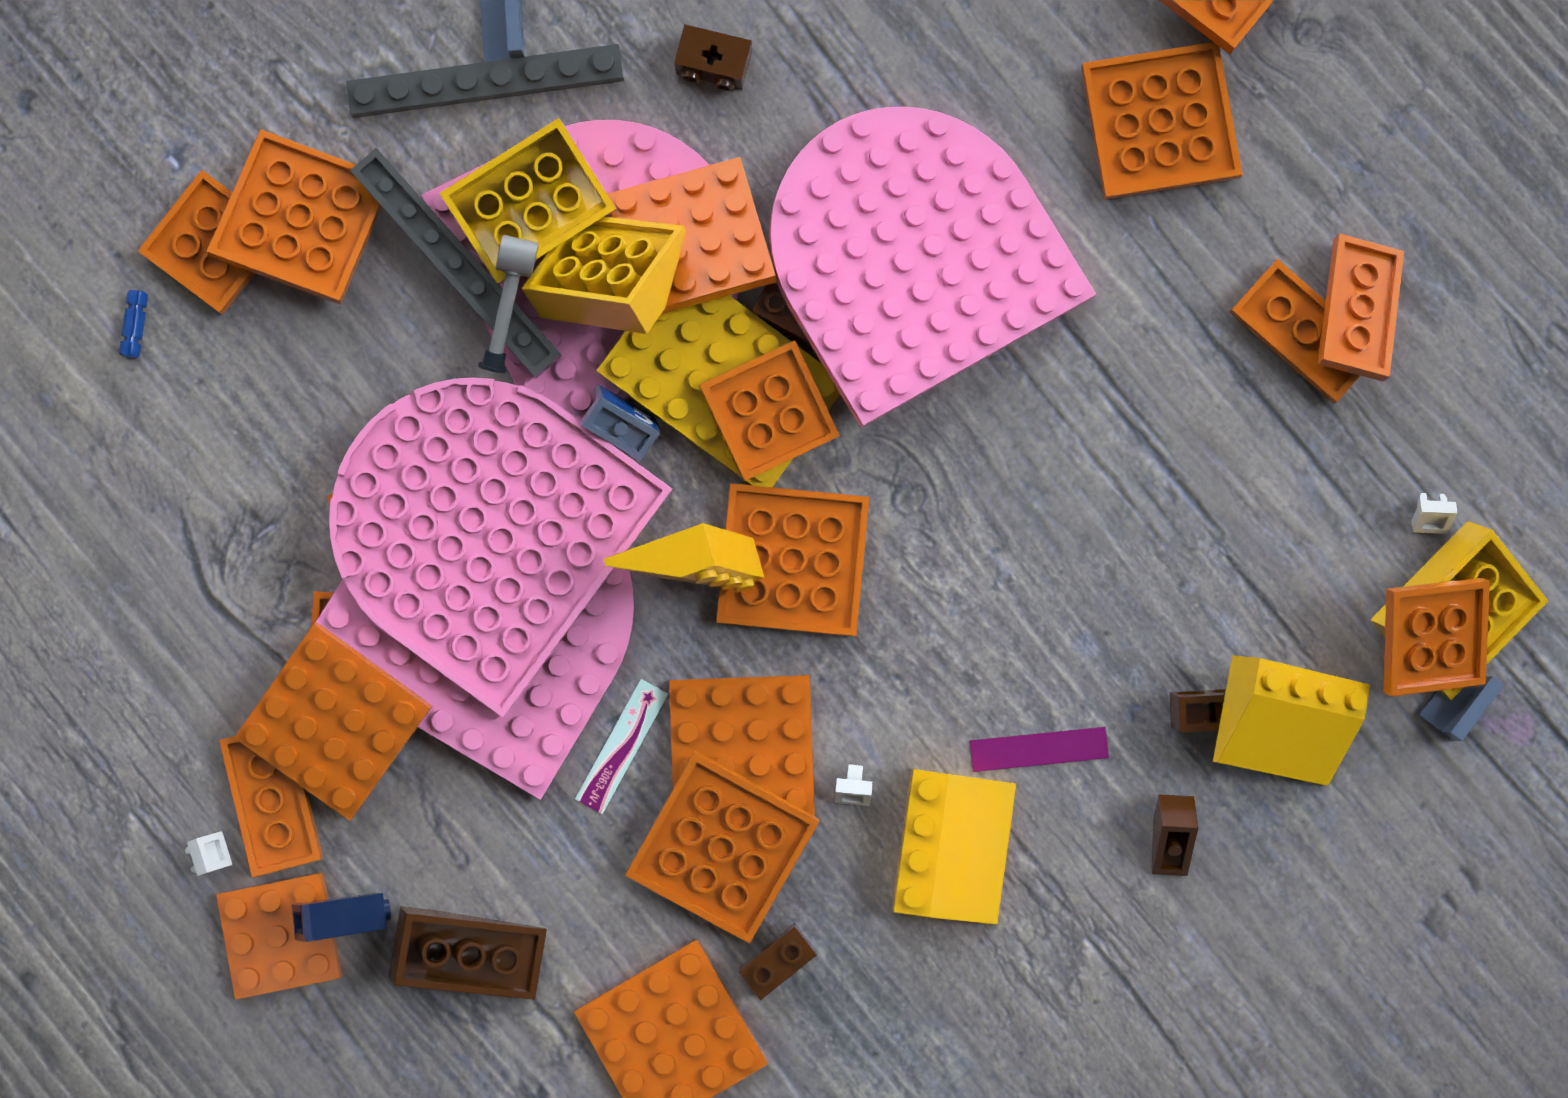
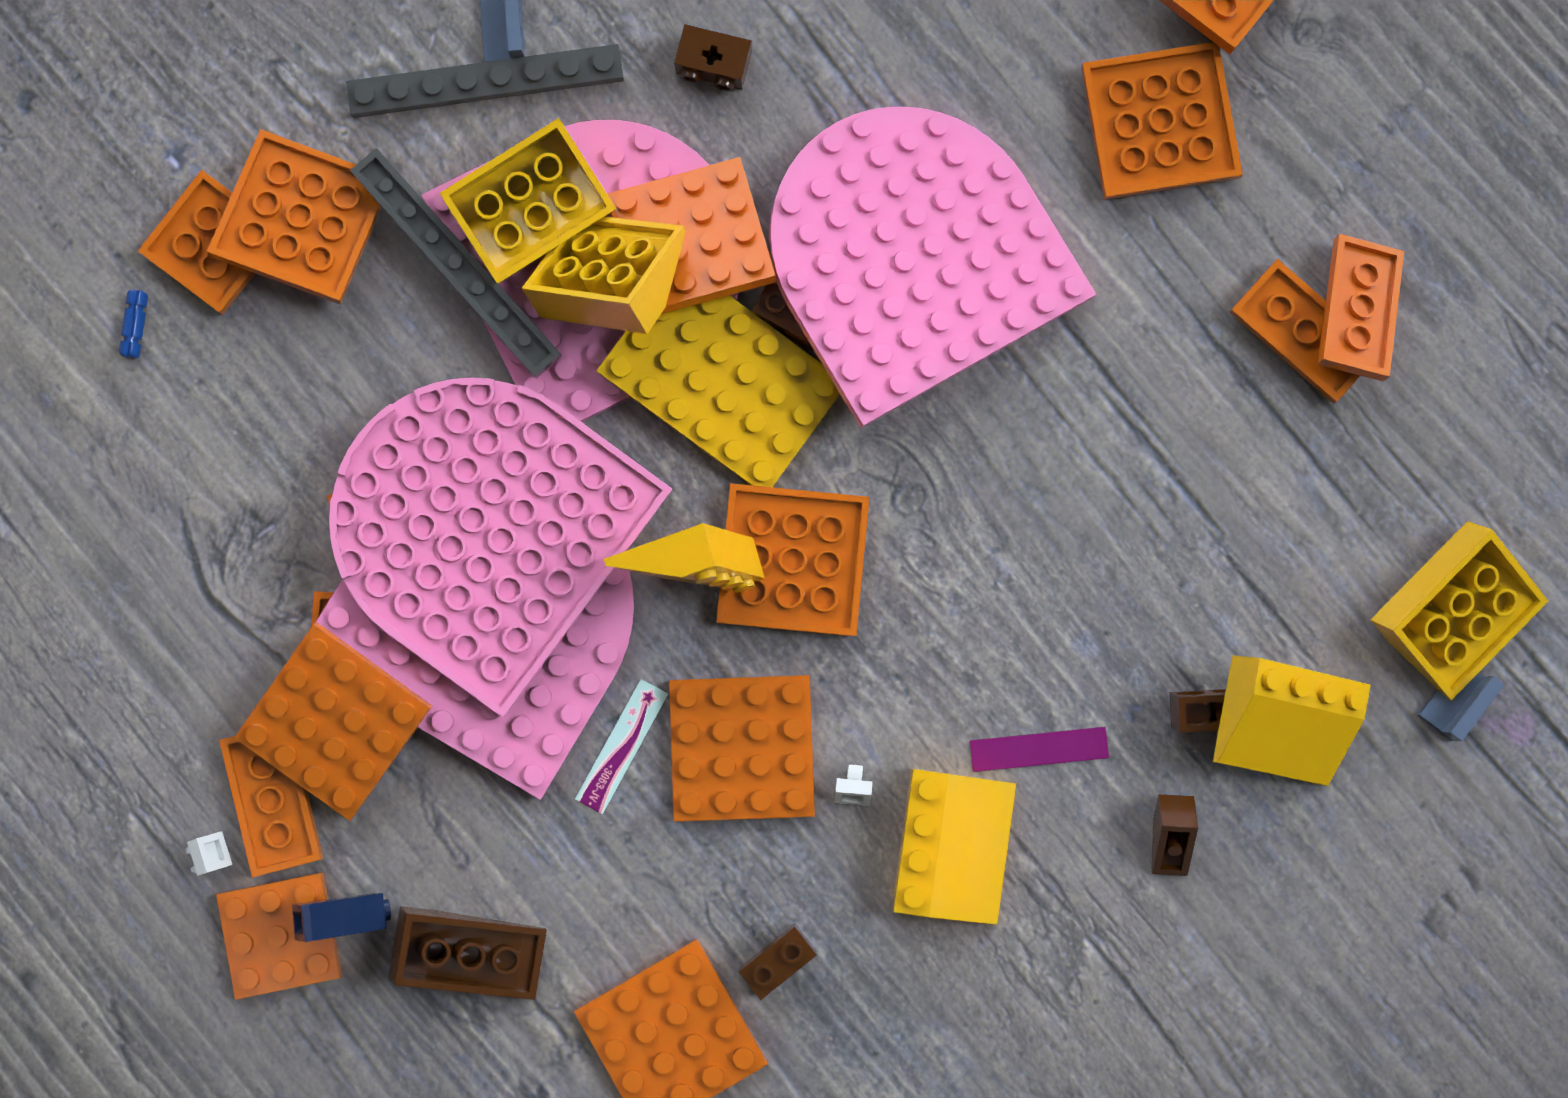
light grey piece [478,235,539,373] -> none
sand blue panel [581,384,660,461] -> none
orange plate [625,751,819,944] -> none
orange plate [699,340,840,482] -> none
orange plate [1383,578,1490,697] -> none
white tile [1411,493,1457,534] -> none

